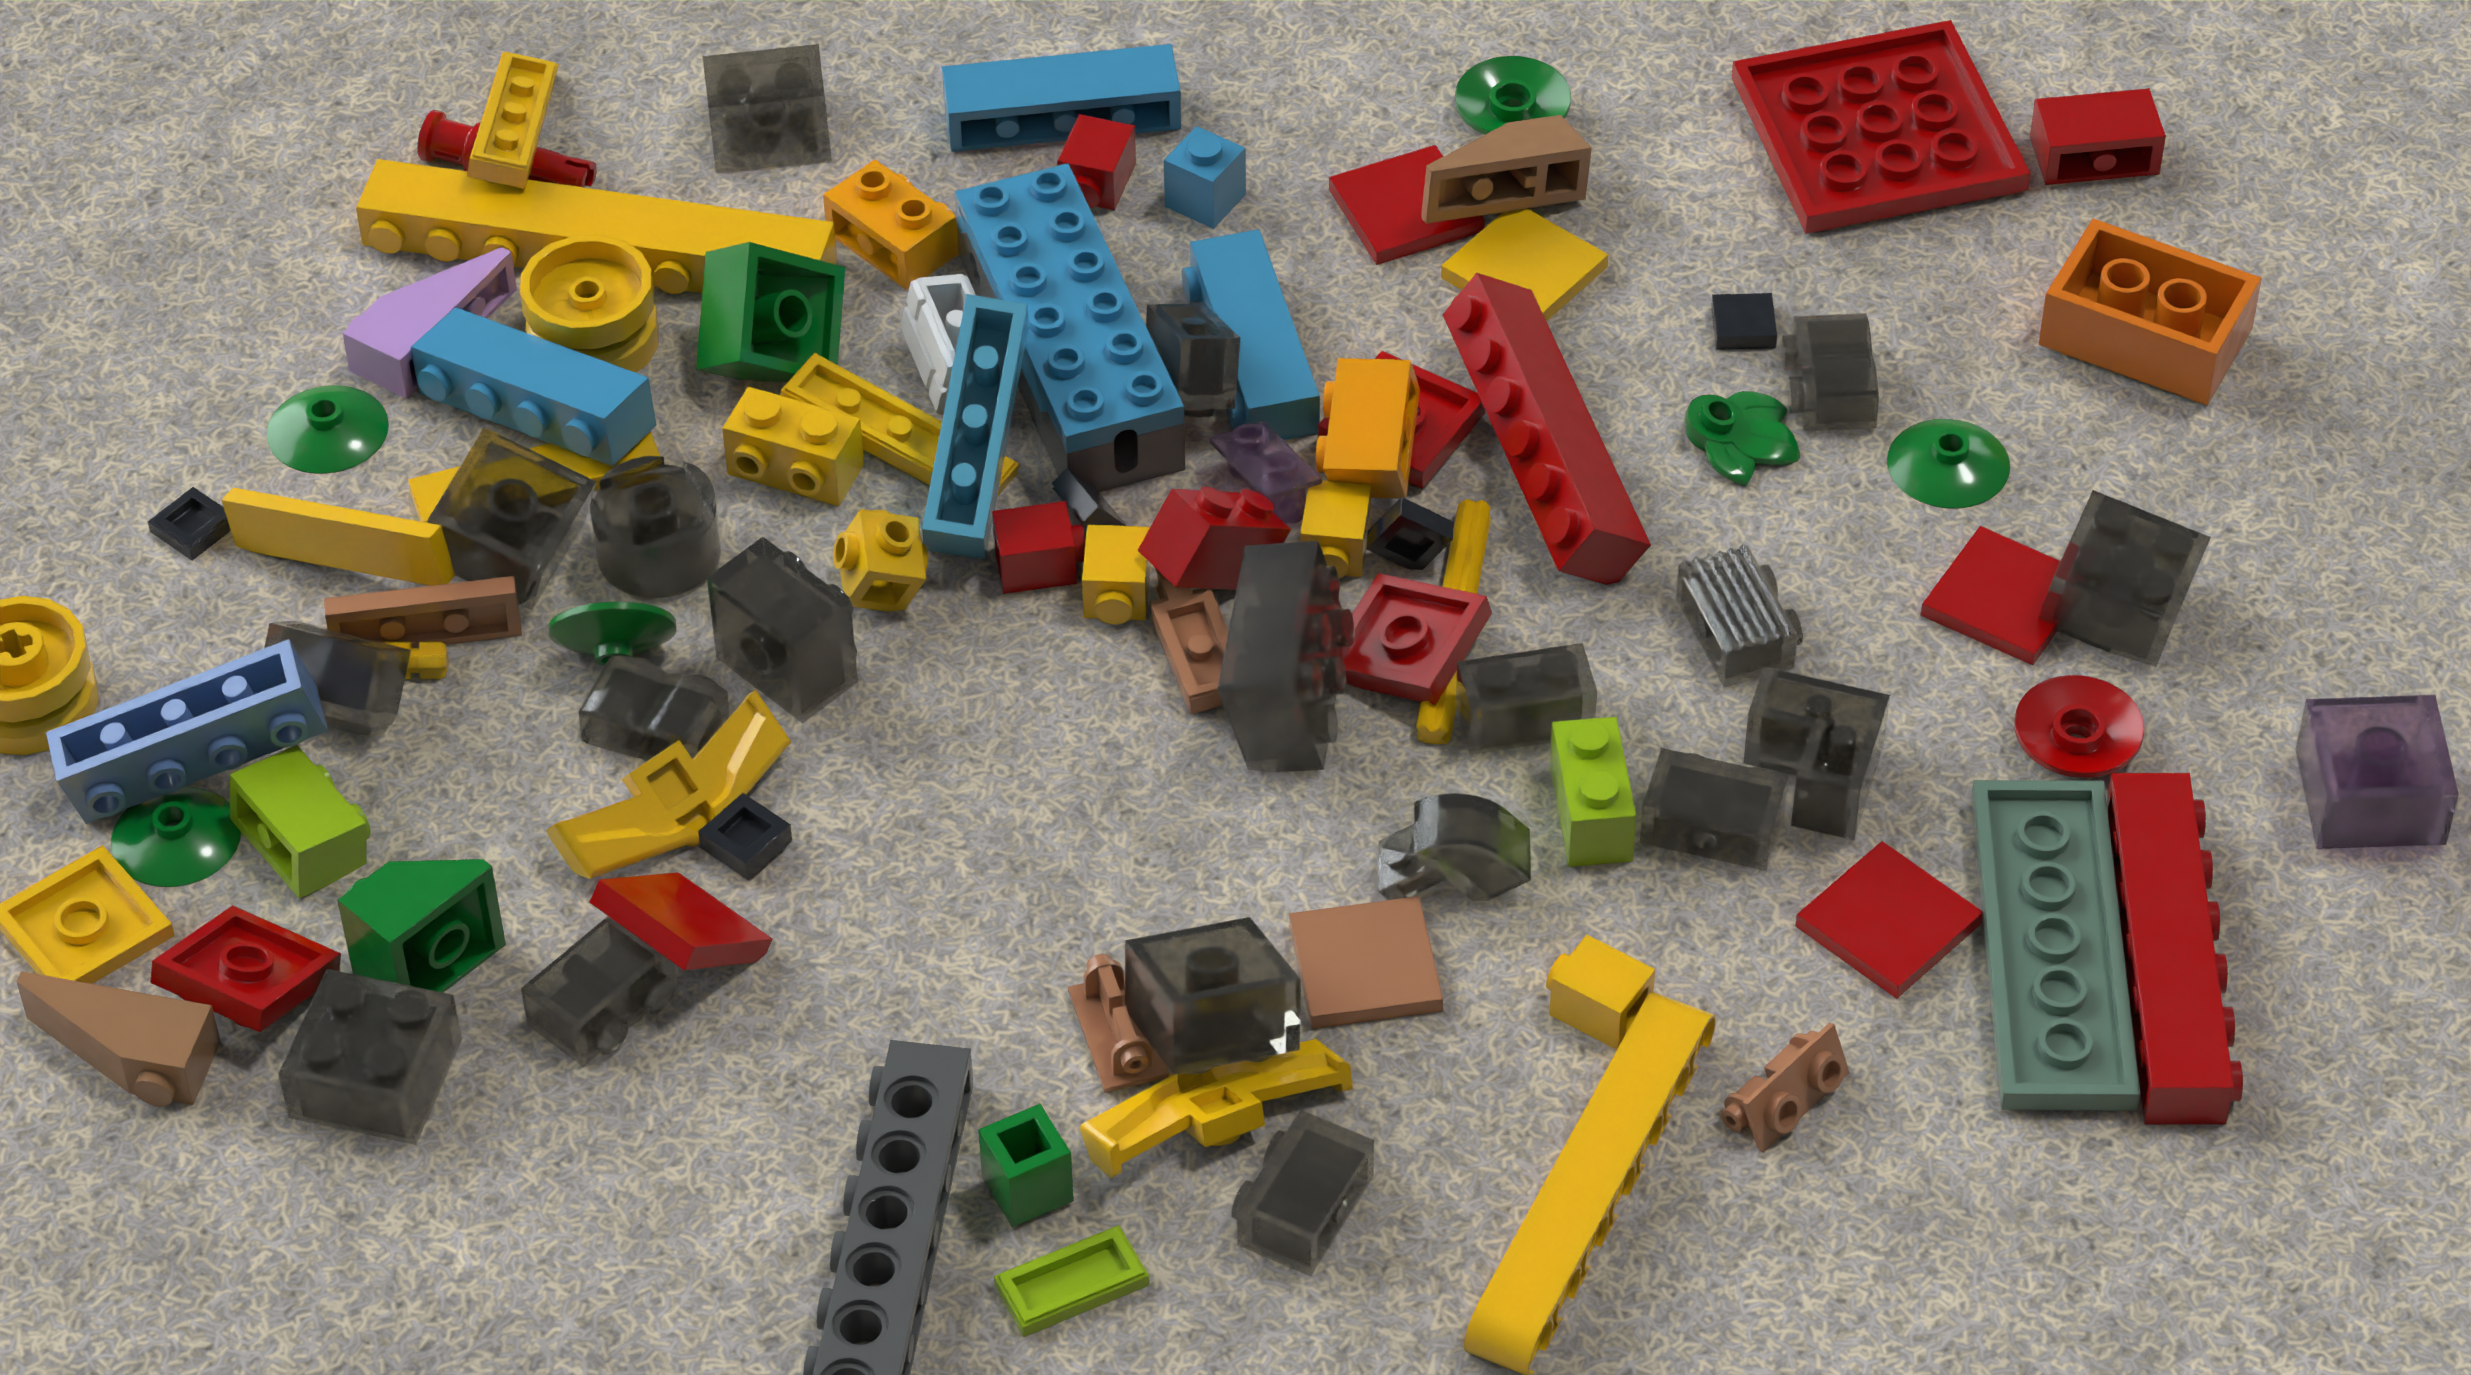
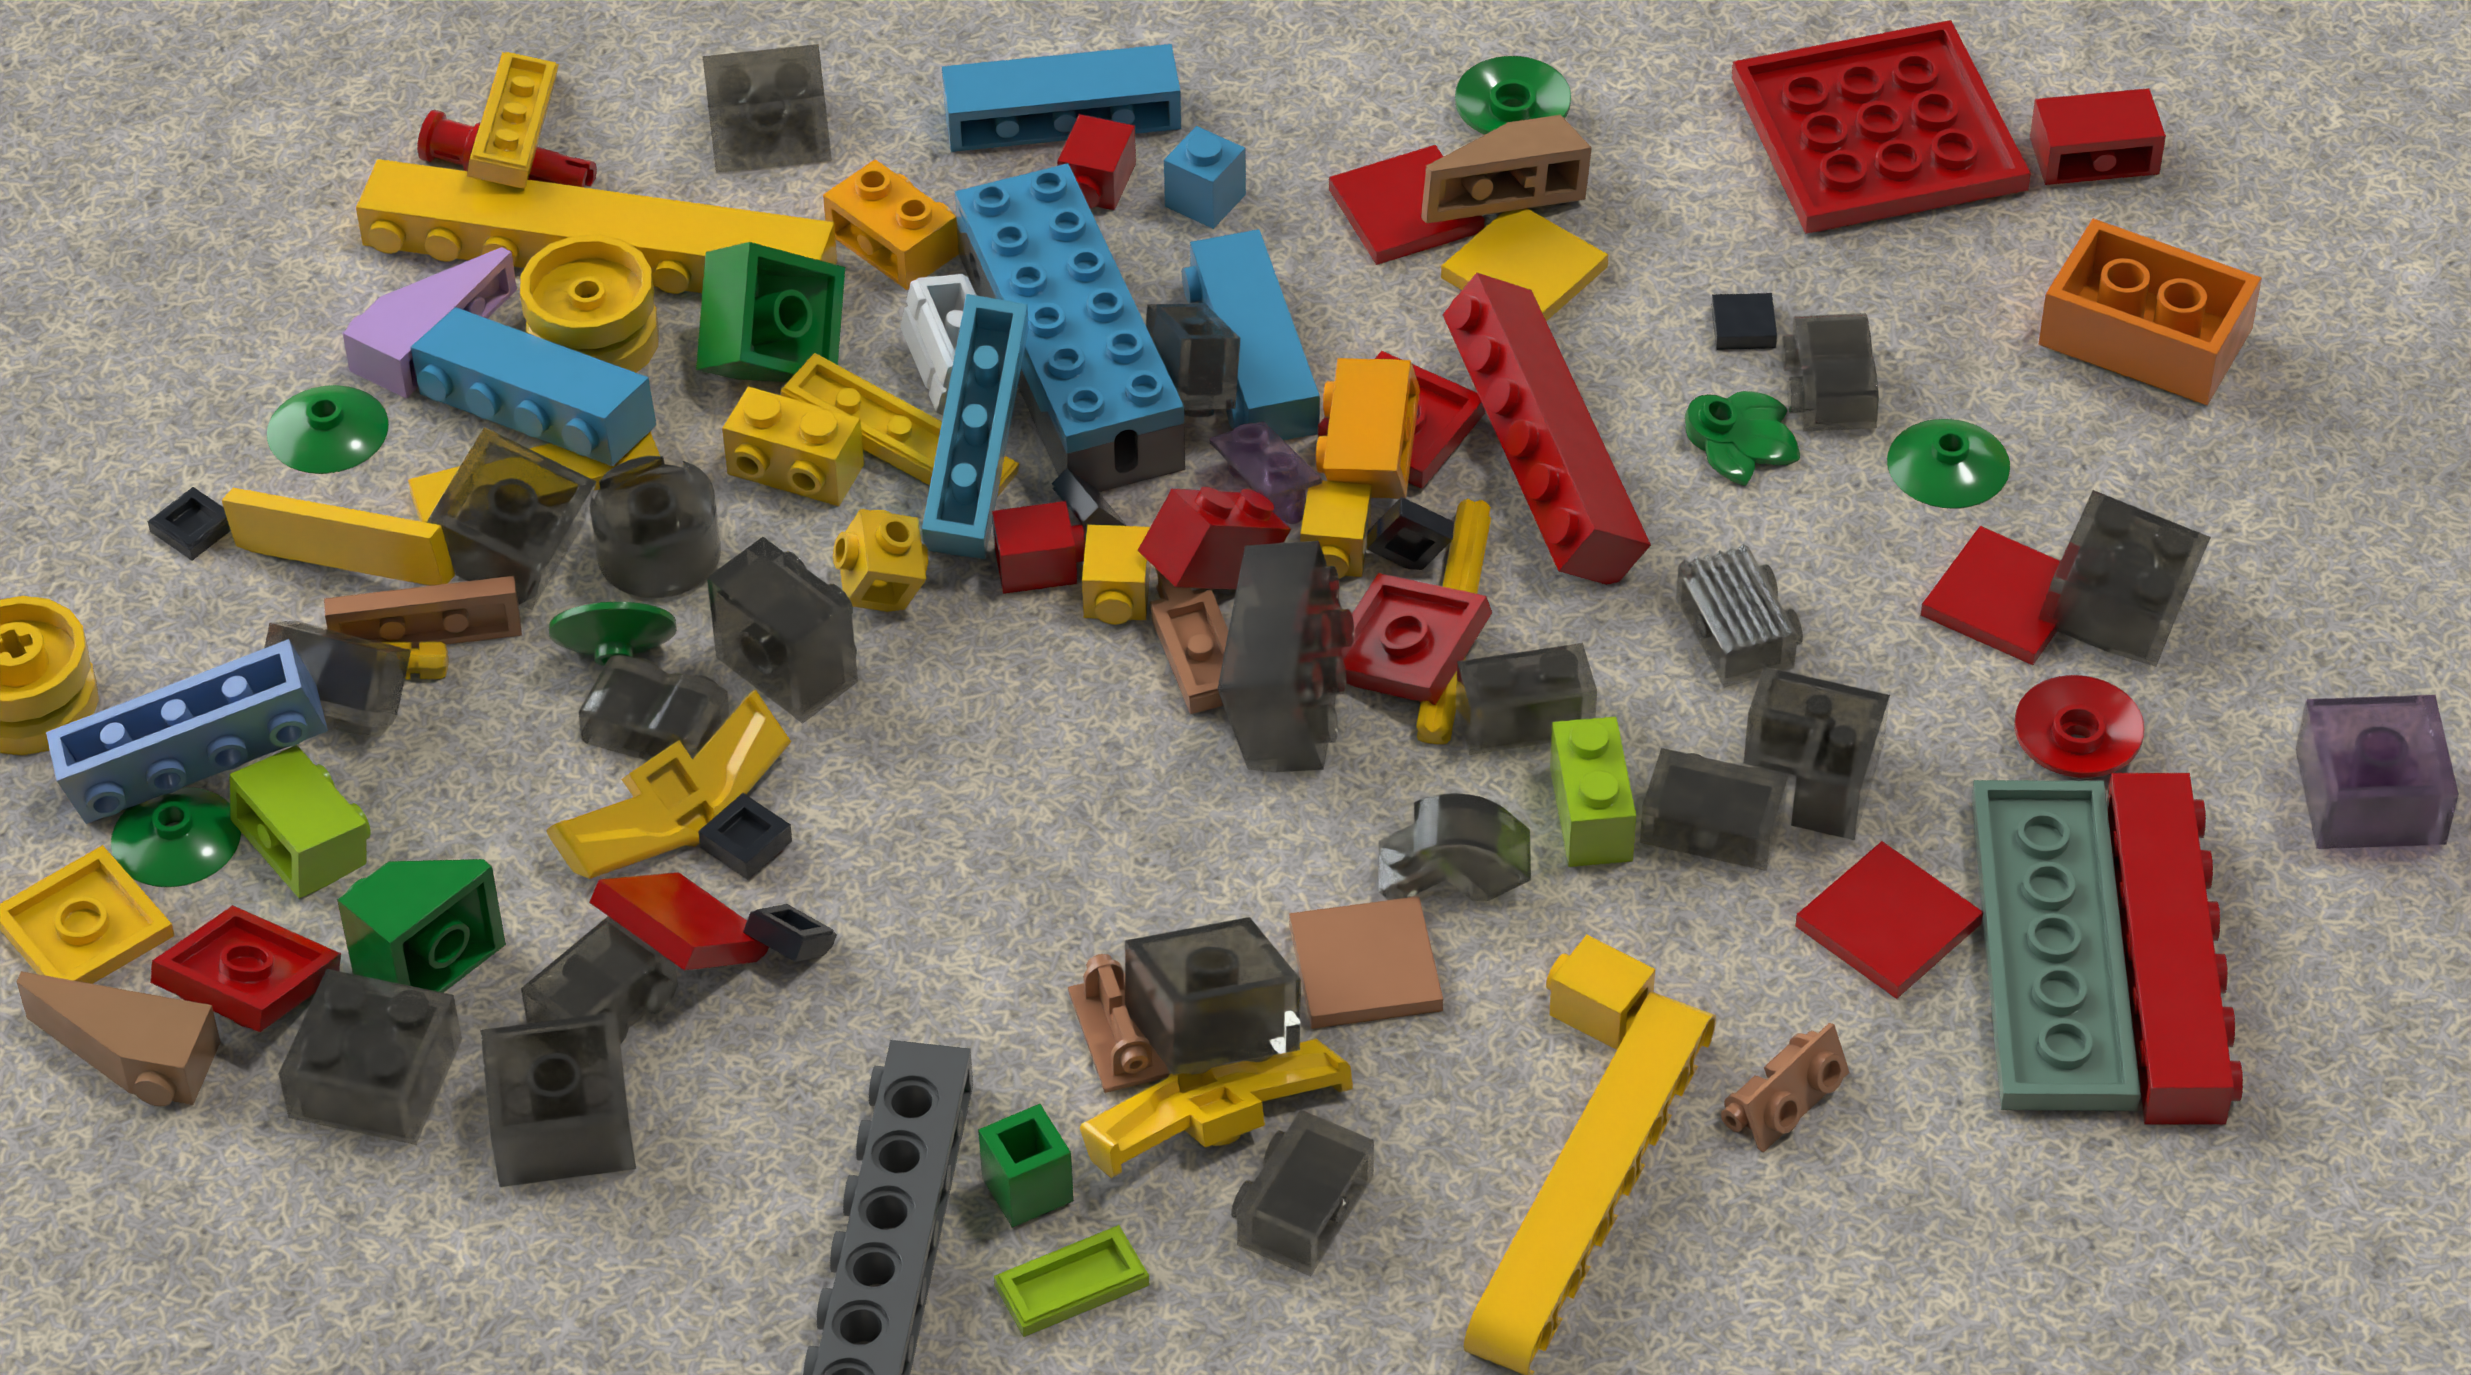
none -> clear smoke brick [480,1012,636,1187]
none -> black tile [743,904,837,962]

